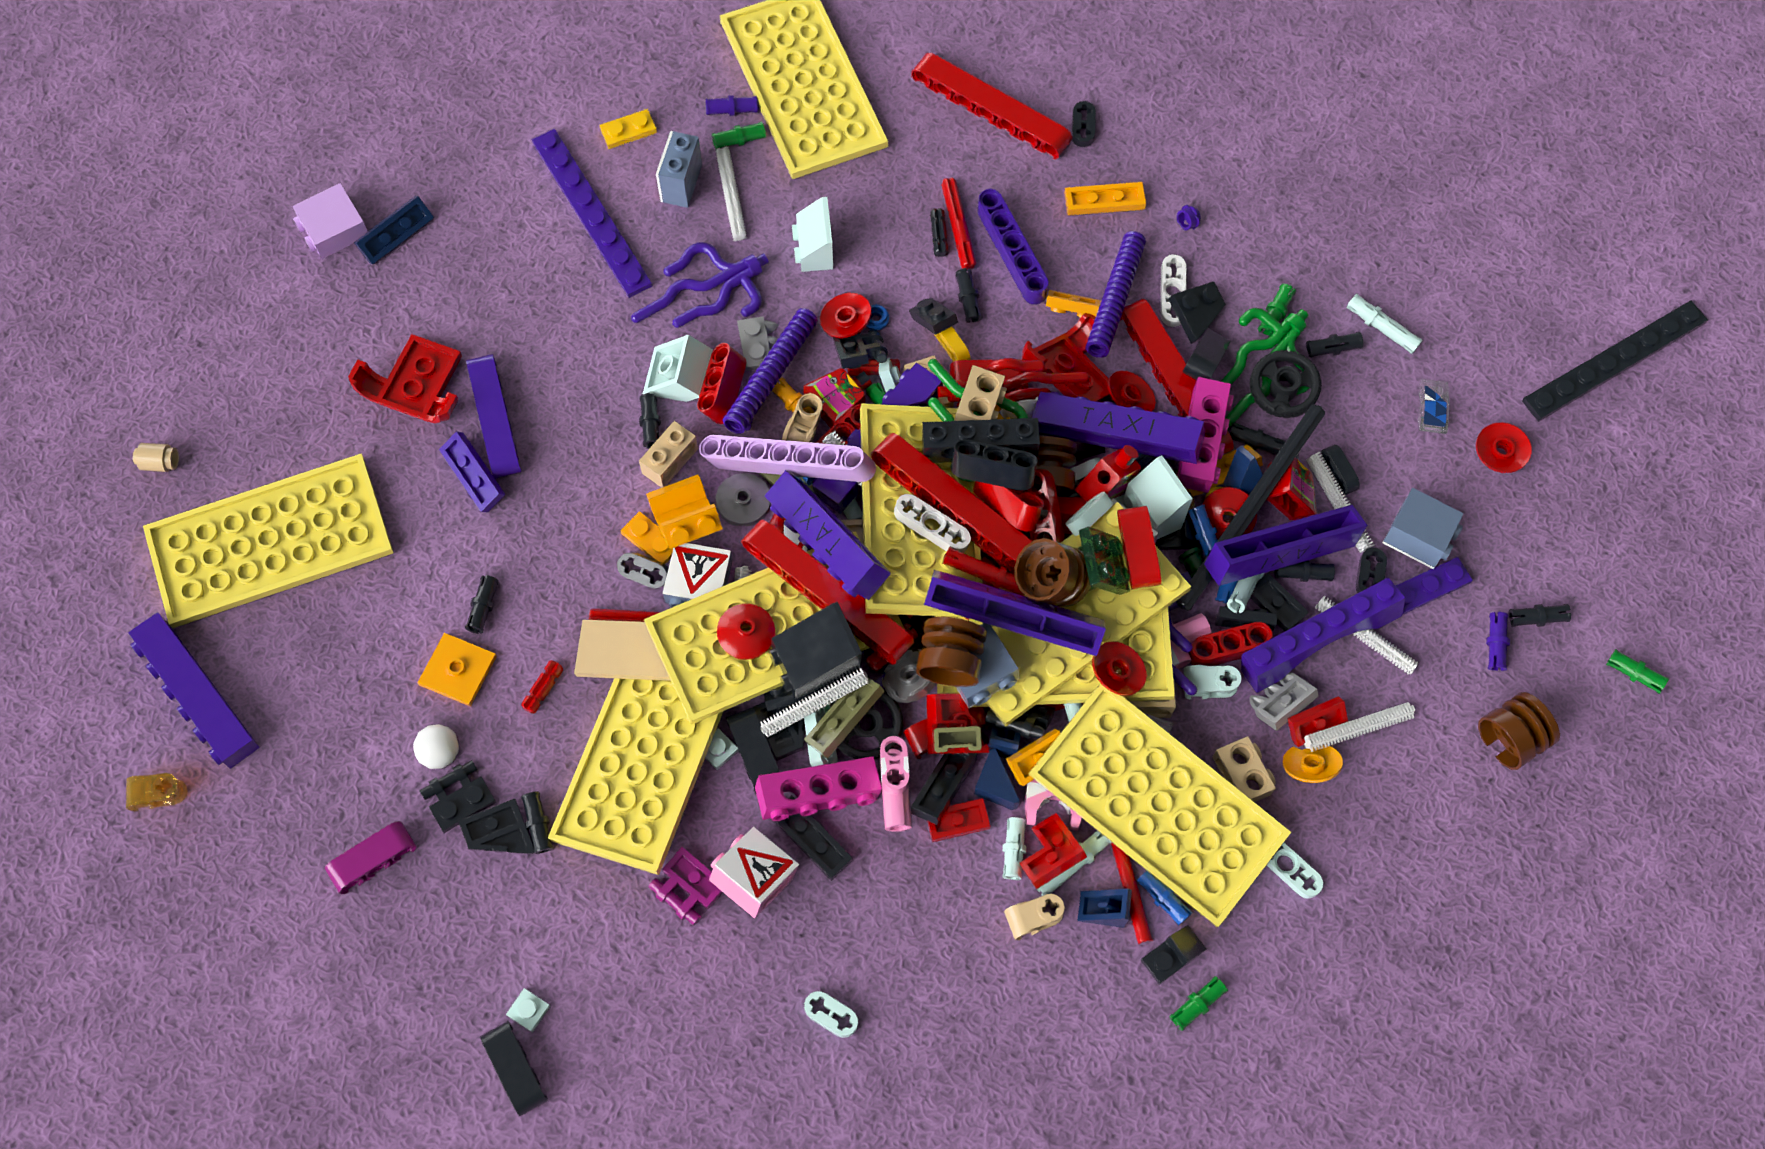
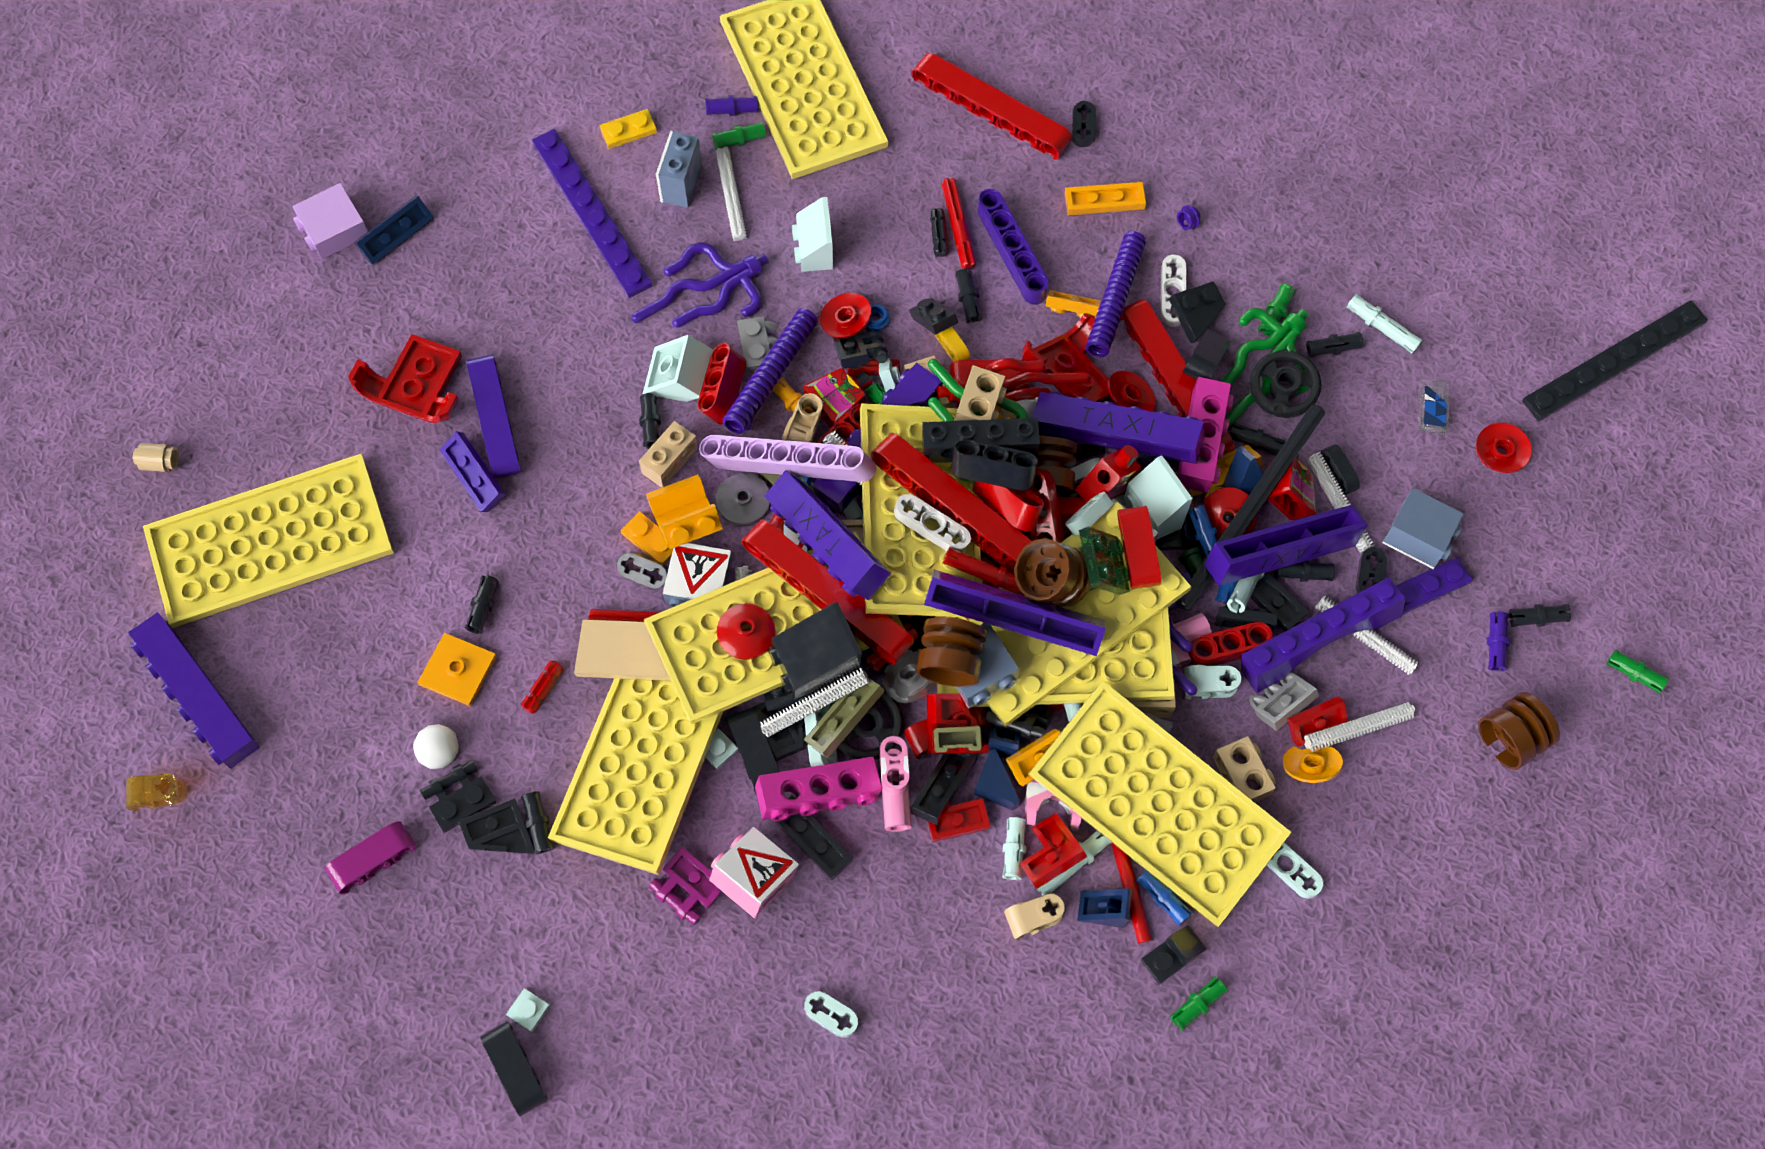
red dish [1092,641,1147,696] -> none

